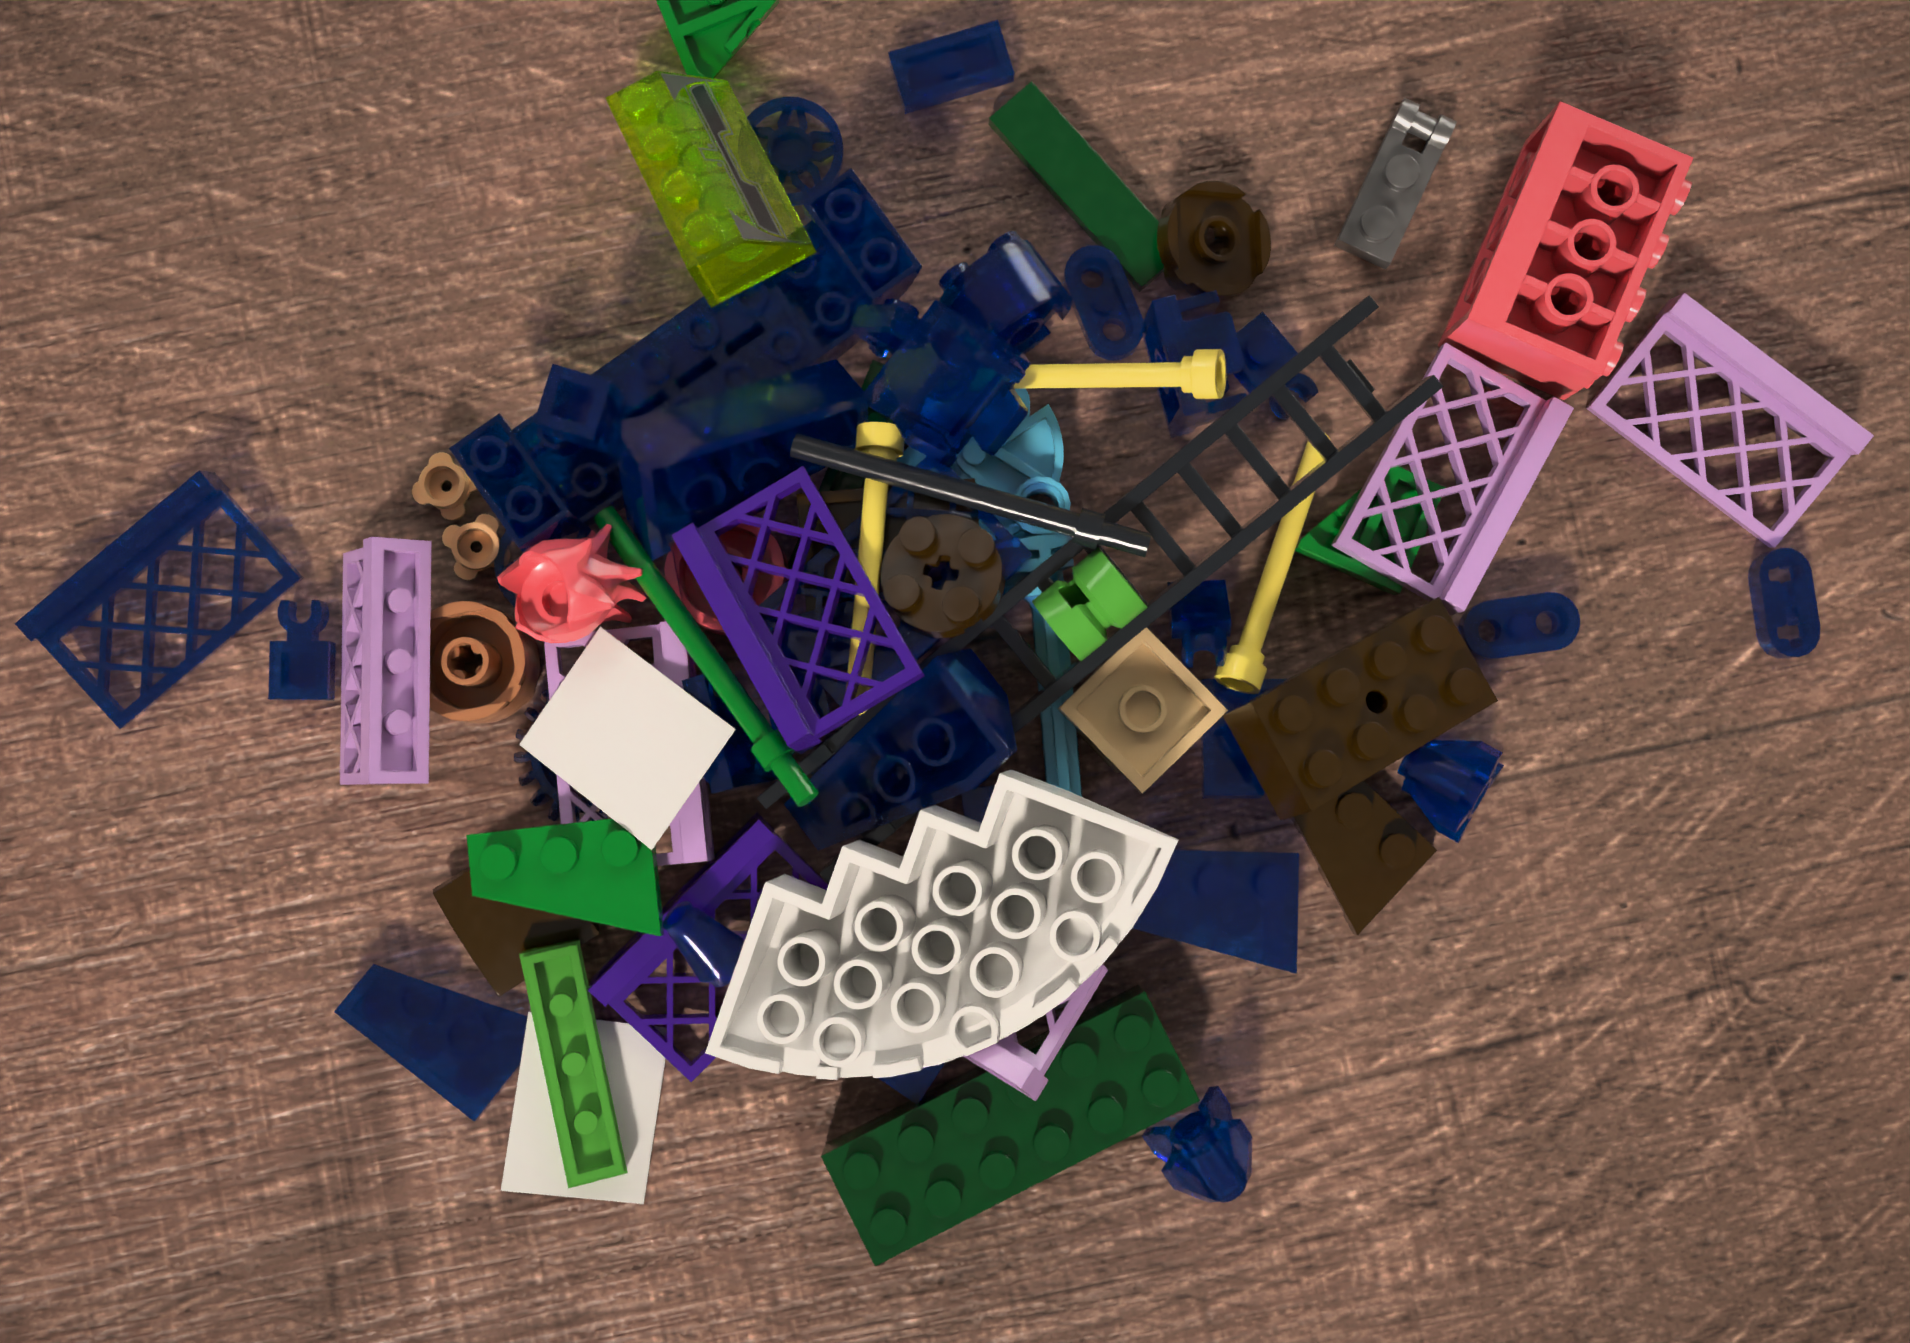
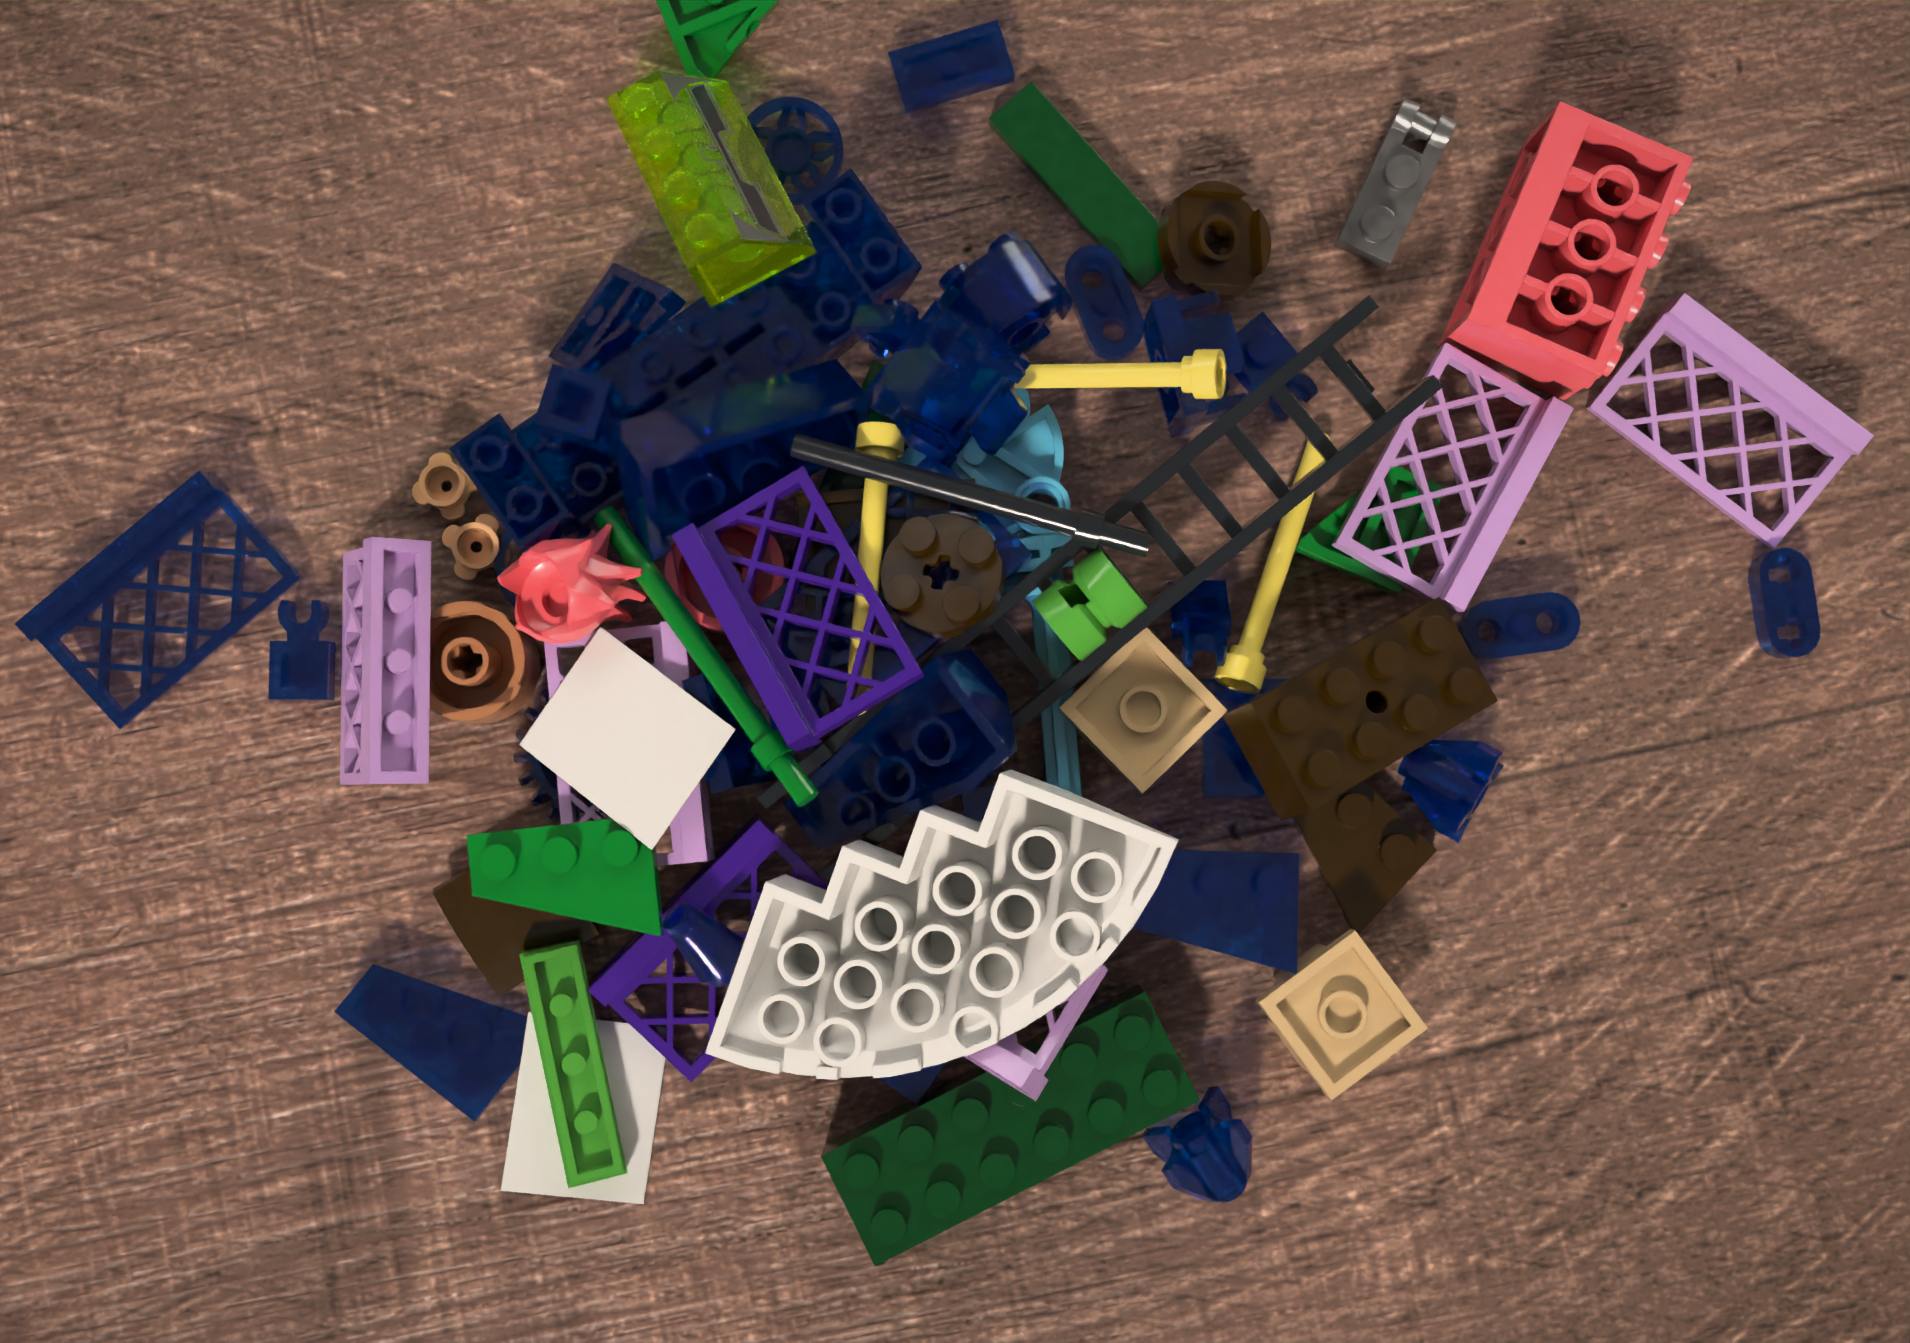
none -> clear blue wing [548,263,686,384]
none -> tan panel [1256,929,1428,1101]

